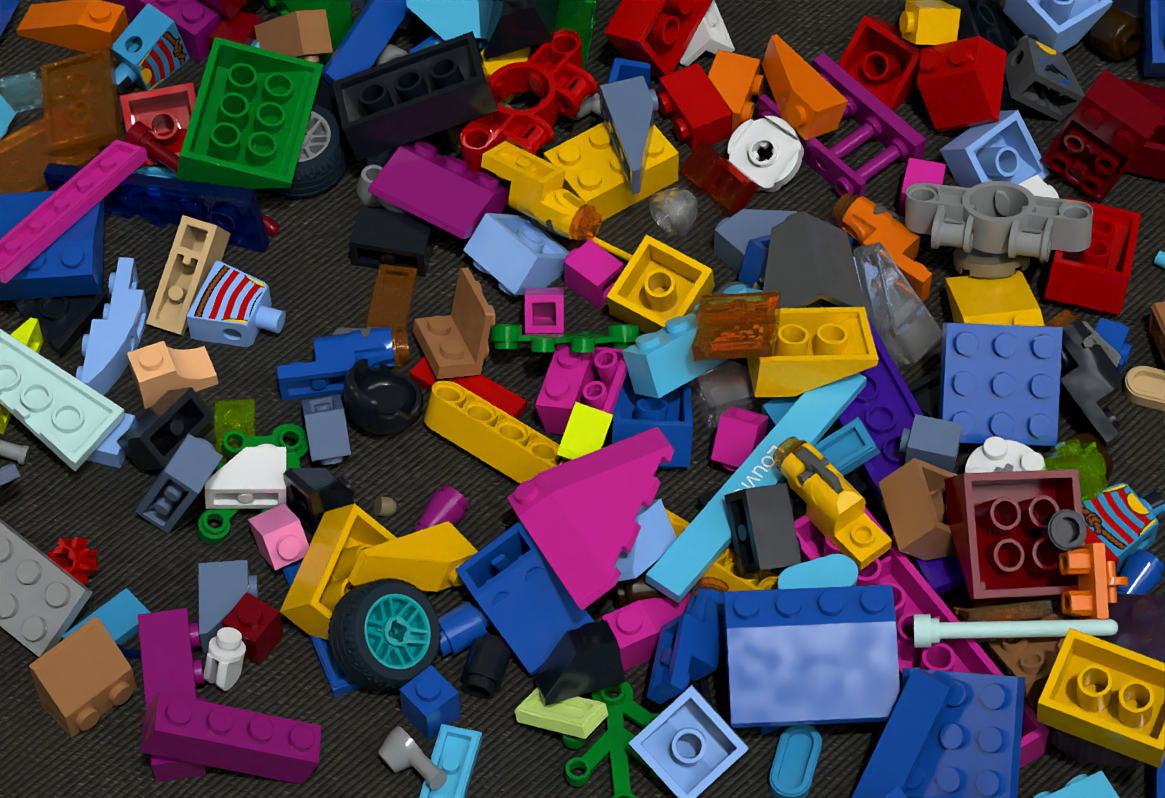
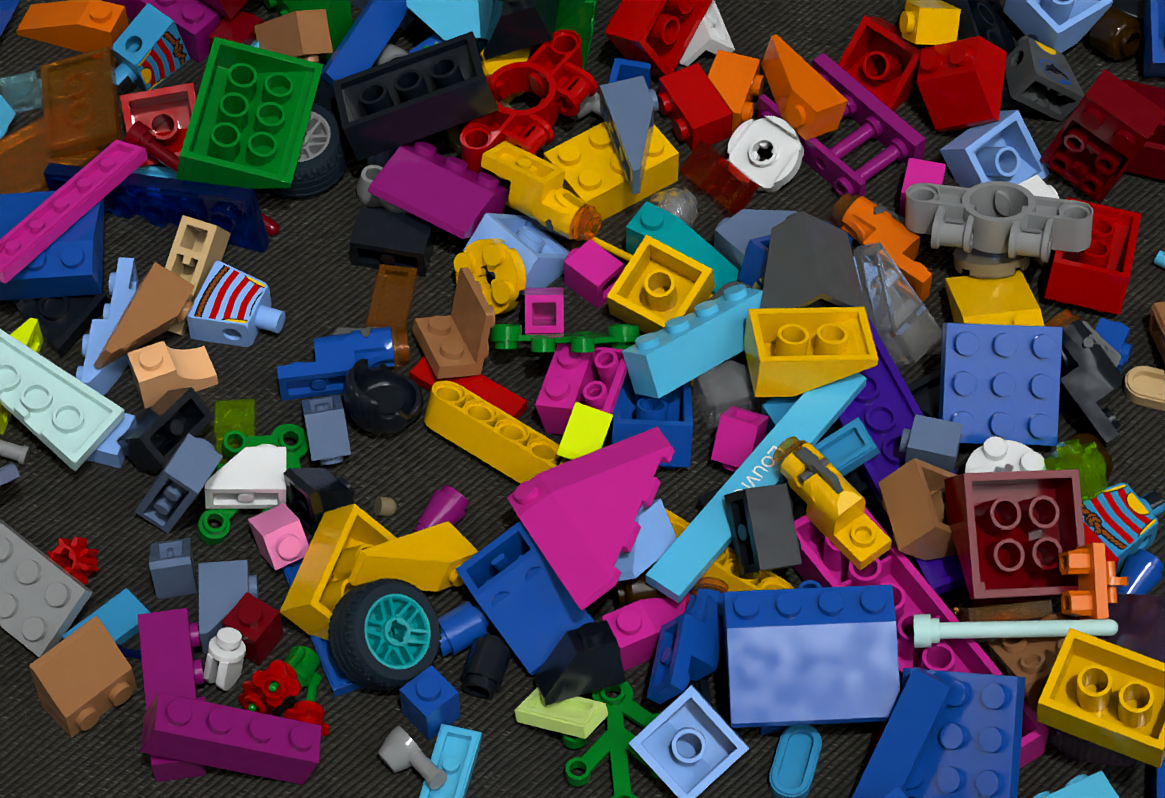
clear orange slope [691,291,781,361] -> none
medium azure tile [777,554,858,589] -> none
black tile [1042,509,1087,552] -> none
none -> medium nougat slope [93,262,195,369]
none -> sand blue slope [149,537,197,599]
none -> red plant [238,646,330,736]
none -> yellow plate [454,238,526,315]
none -> teal slope [626,201,740,295]

